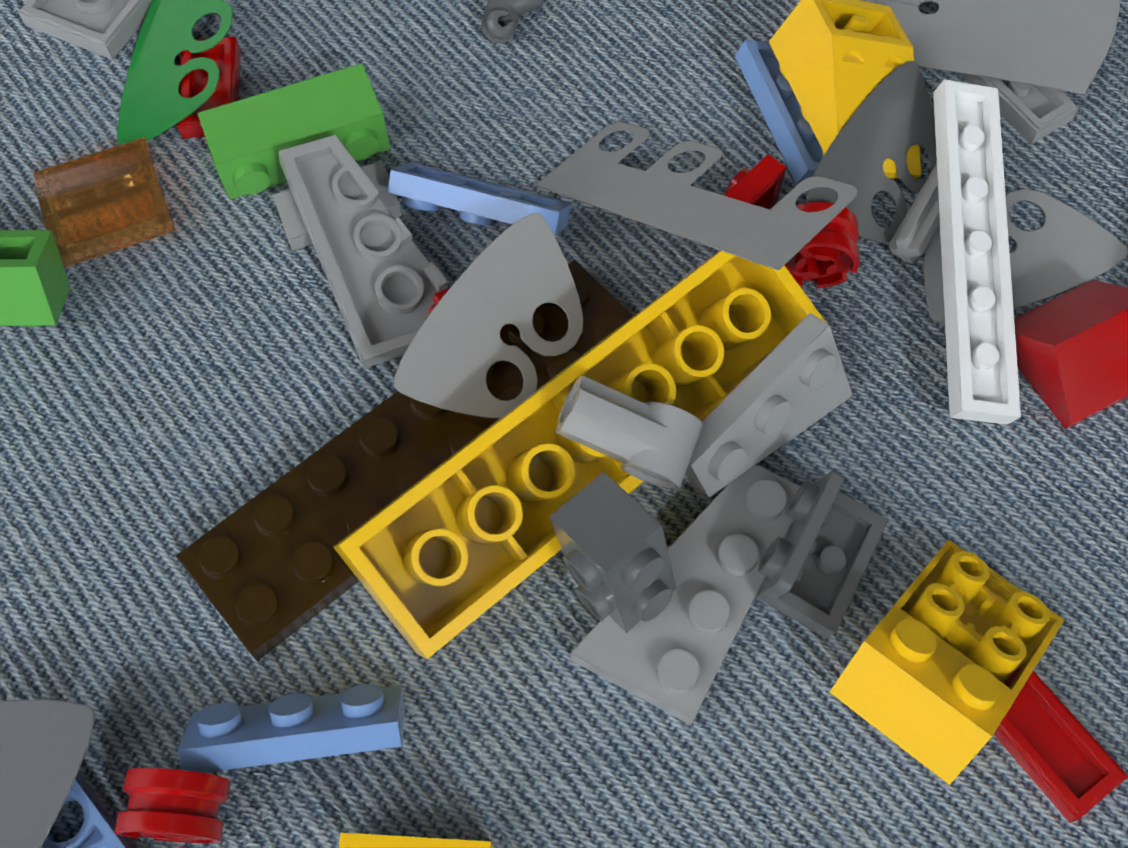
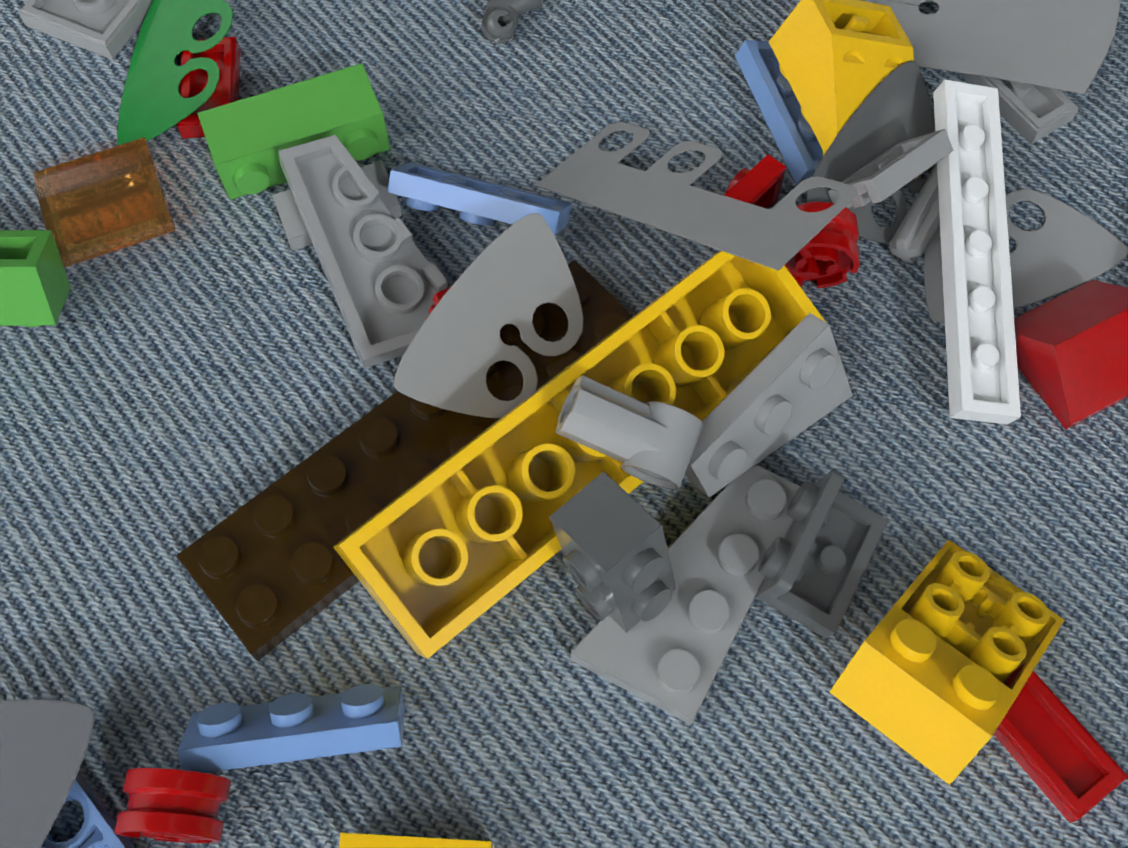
none -> light grey tile [827,129,954,209]

